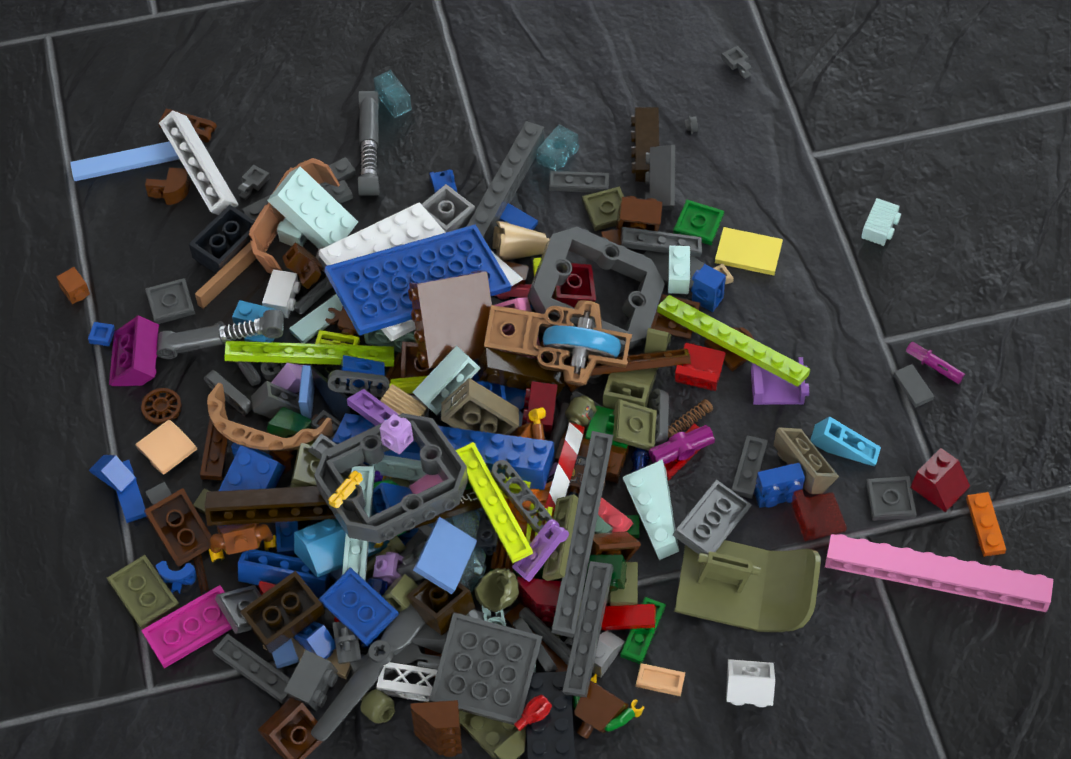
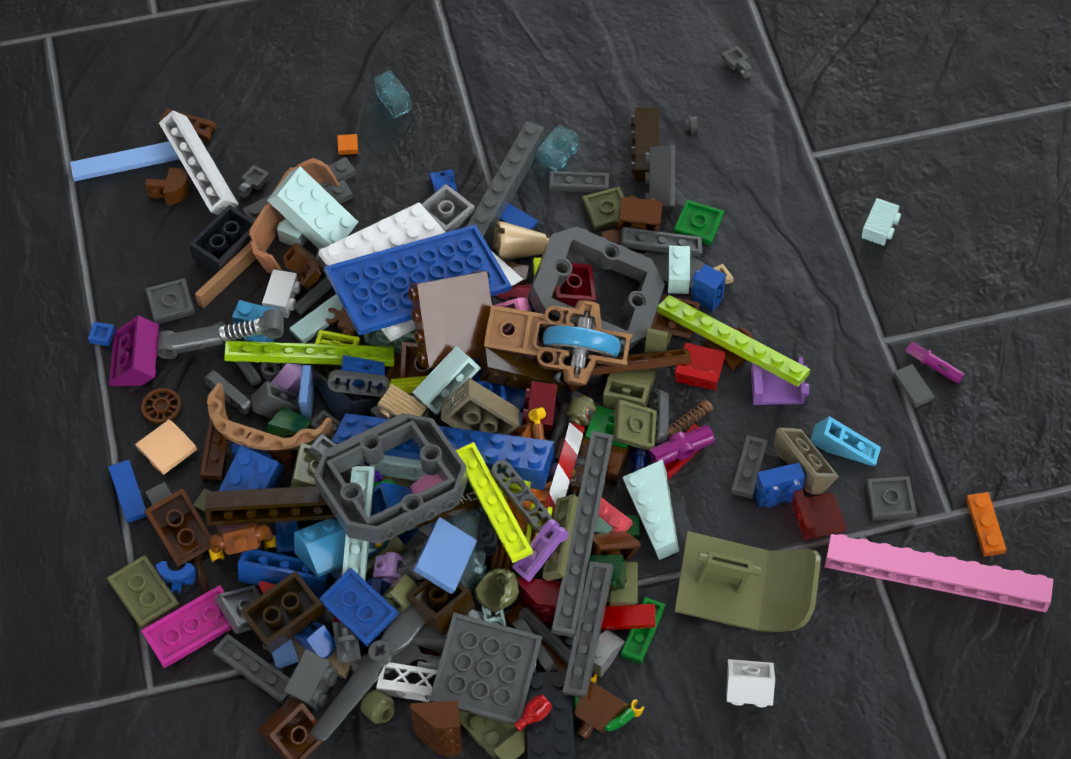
dark orange brick [56,267,90,304] -> none
slope [89,455,136,494] -> none
yellow axle [328,470,363,508] -> none
medium lavender plate [347,389,399,426] -> none
dark grey piece [358,90,379,196] -> none
lavender brick [379,414,413,455] -> none
light nougat tile [636,663,685,696] -> none
tile [673,480,752,554] -> none
light yellow tile [715,227,783,275] -> none
dark red slope [910,448,970,512] -> none
none -> orange tile [338,134,358,155]

